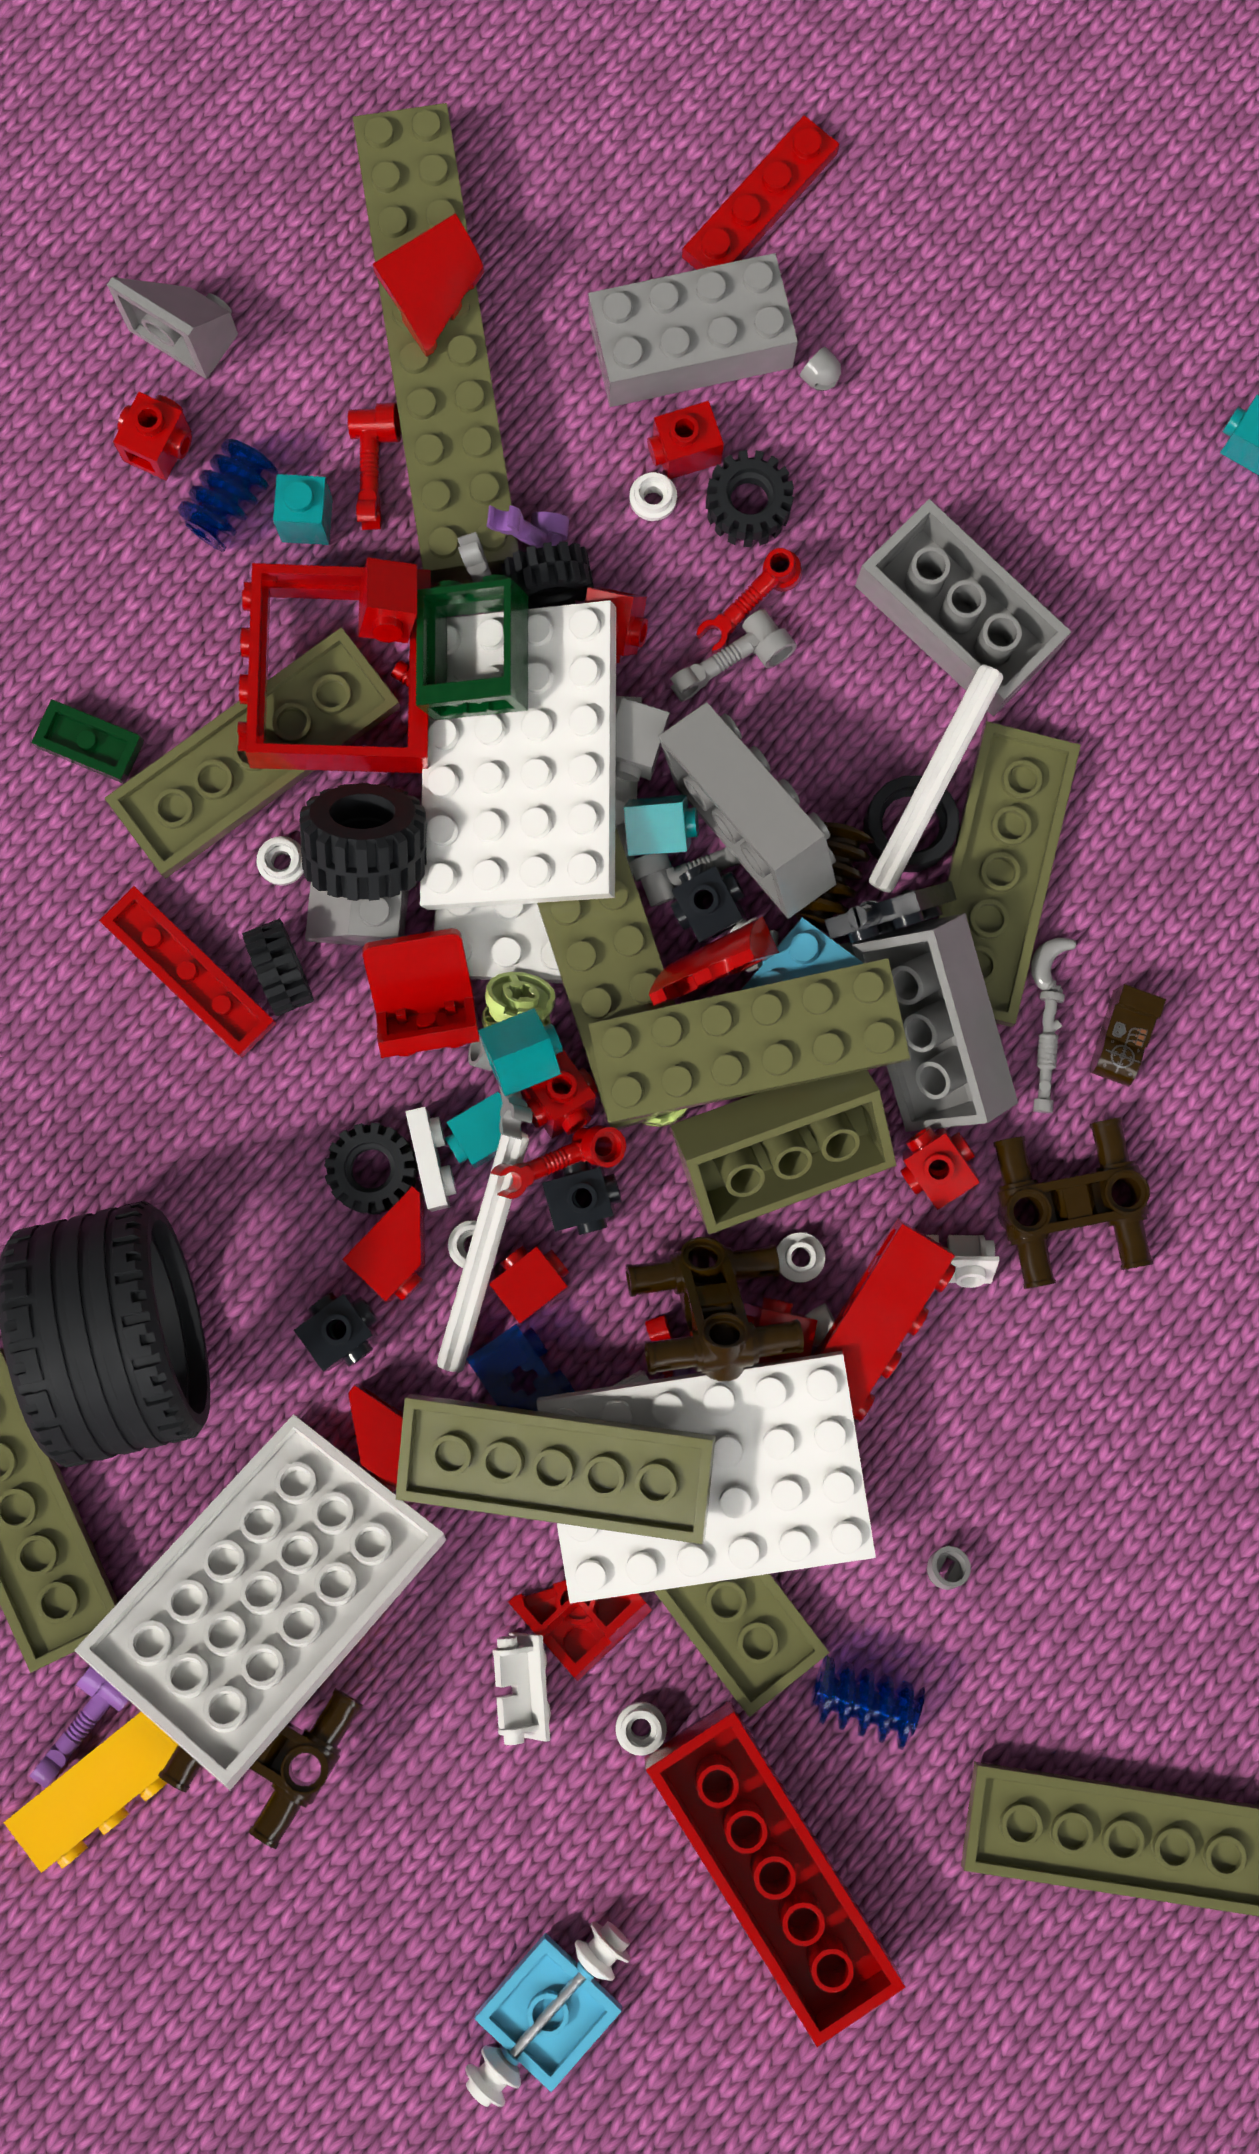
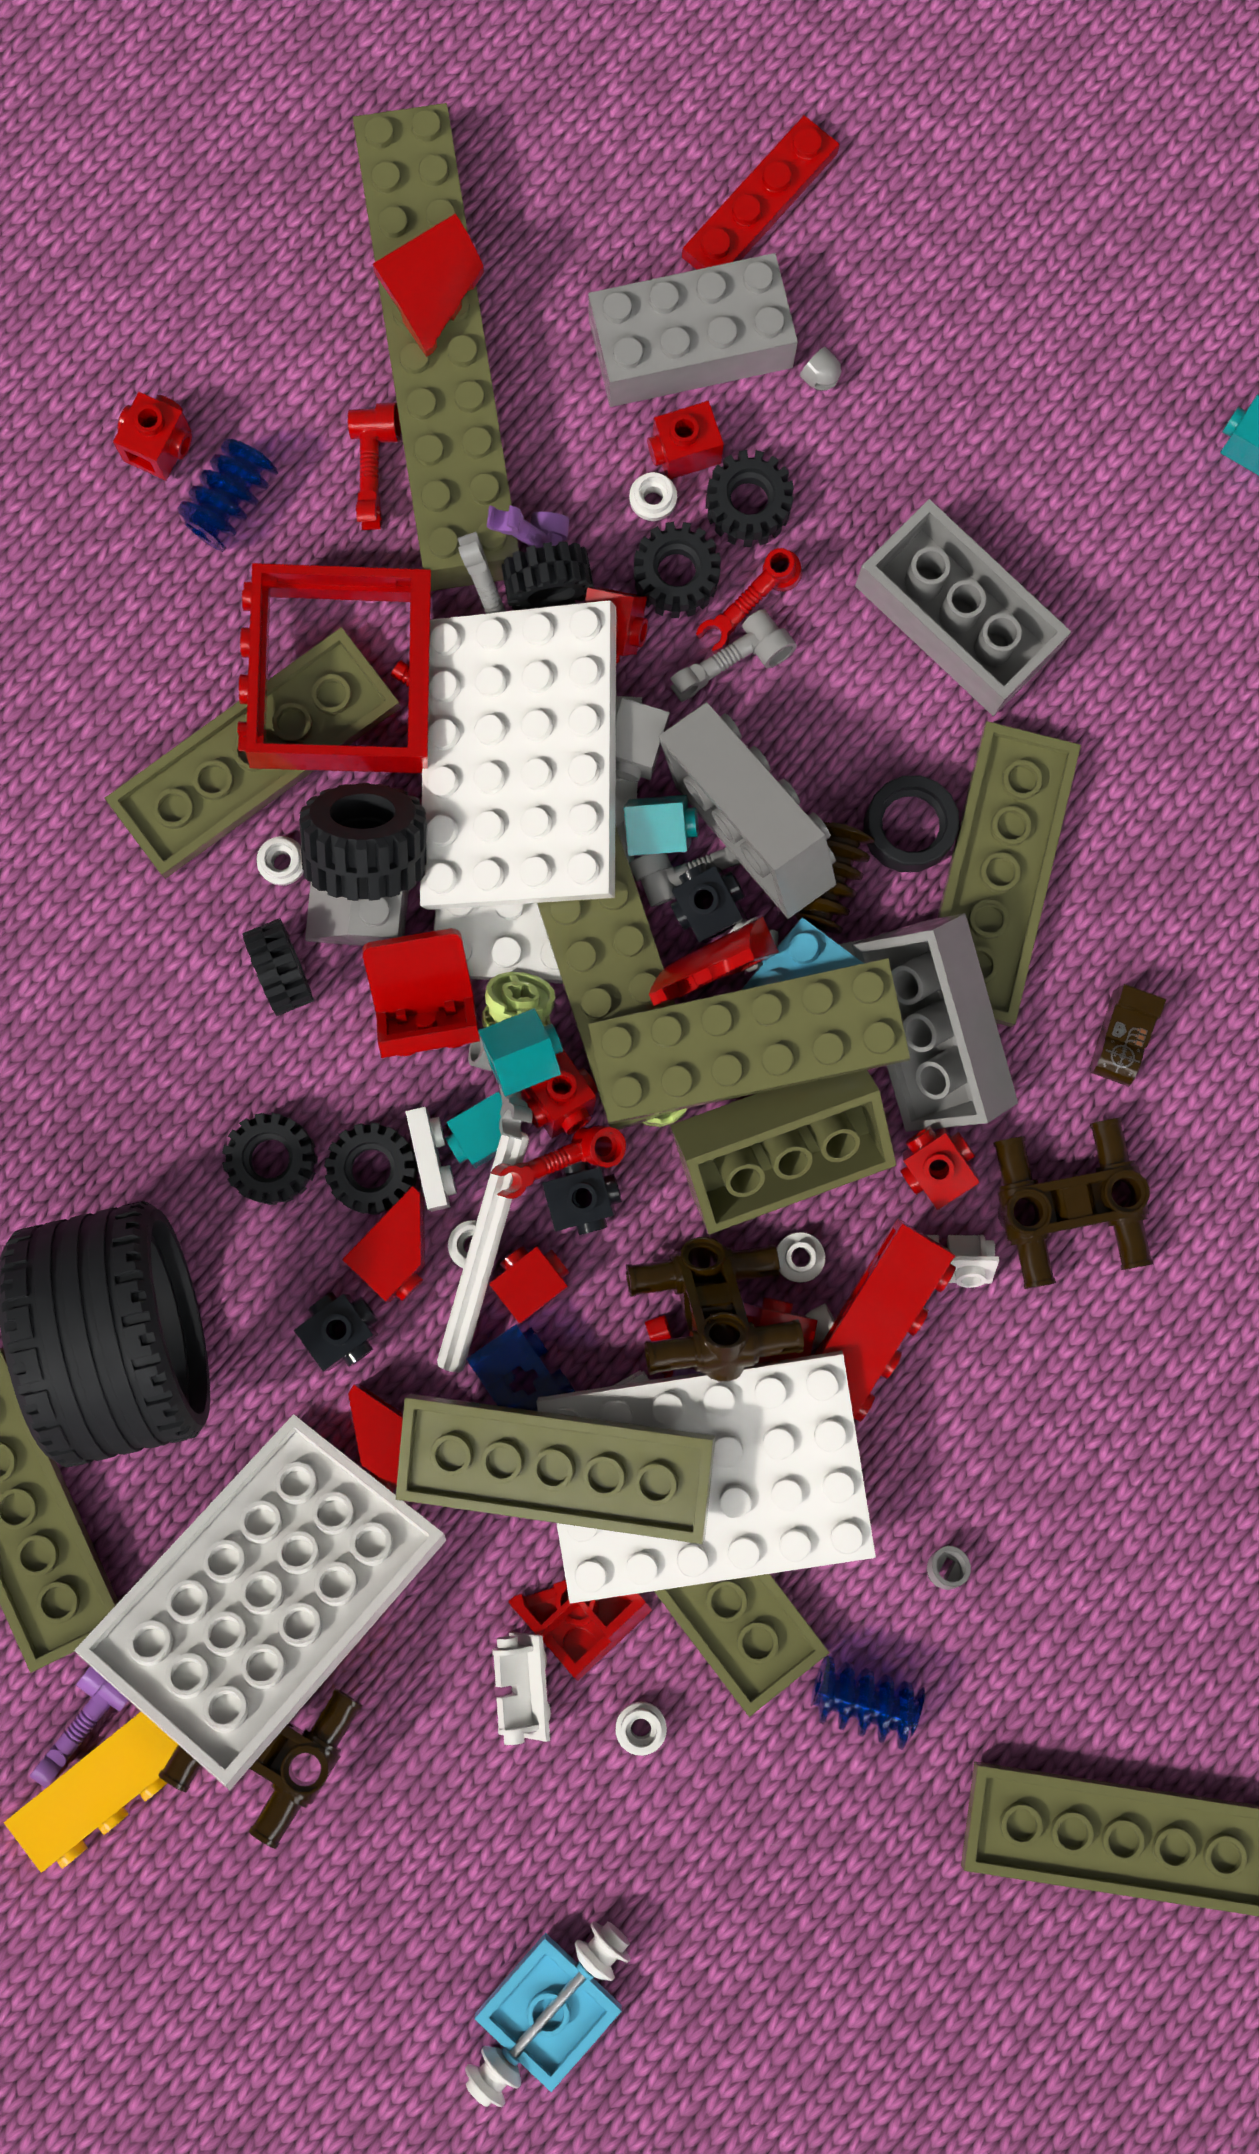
dark green plate [31,699,144,784] -> none
red plate [99,886,277,1058] -> none
light grey slope [107,277,238,379] -> none
teal brick [273,474,333,545] -> none
red brick [358,557,417,643] -> none
dark green window [416,575,528,720] -> none
red brick [644,1701,906,2047] -> none
black plate [824,881,957,943] -> none
white axle [869,664,1003,893] -> none
light grey piece [1031,937,1076,1113] -> none
none -> black tyre [222,1113,318,1205]
none -> black tyre [634,522,721,618]

